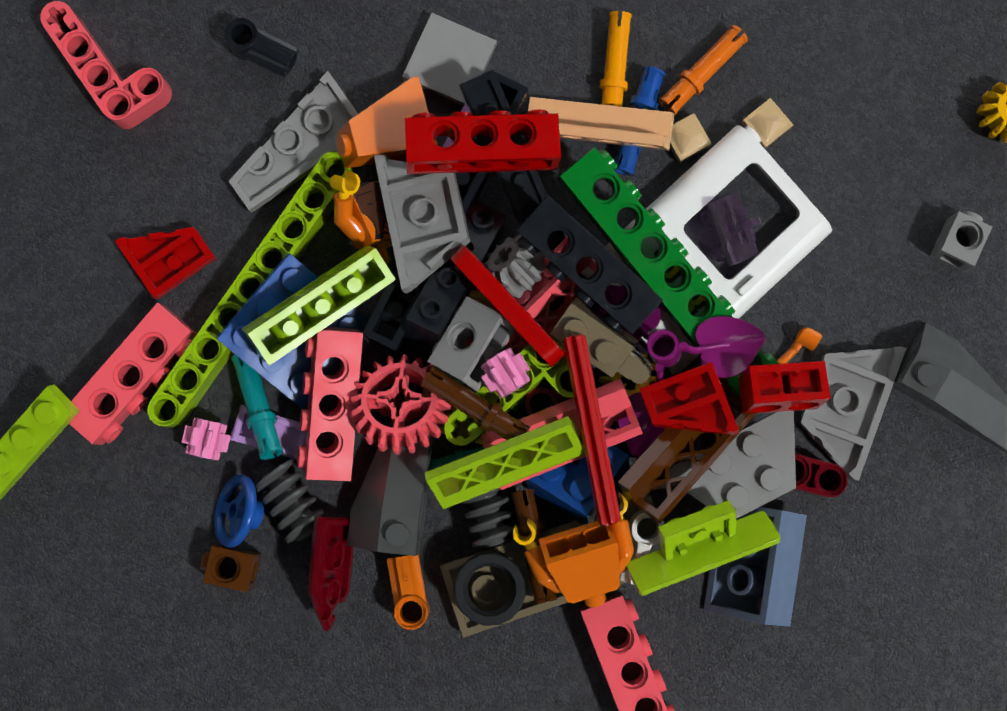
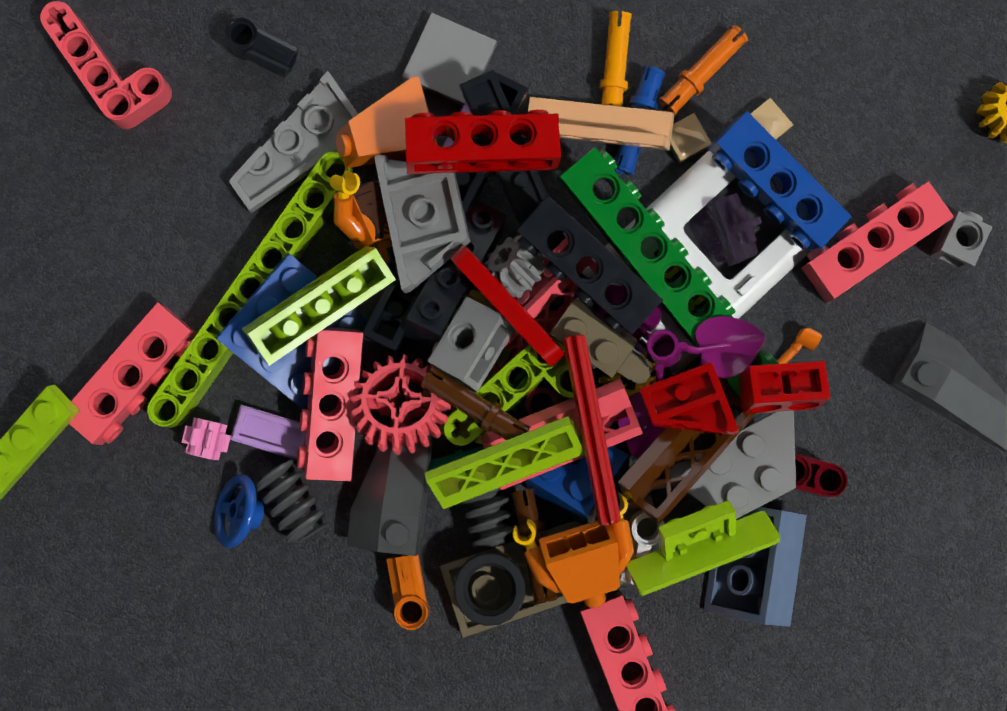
red wing [115,227,217,300] -> none
reddish brown brick [200,544,262,592] -> none
teal pin [231,354,283,460] -> none
dark red tile [307,516,354,631] -> none
bright pink gear [481,348,530,399] -> none
light grey wing [798,346,906,481] -> none
none -> blue brick [707,111,852,251]
none -> coral brick [801,181,954,303]

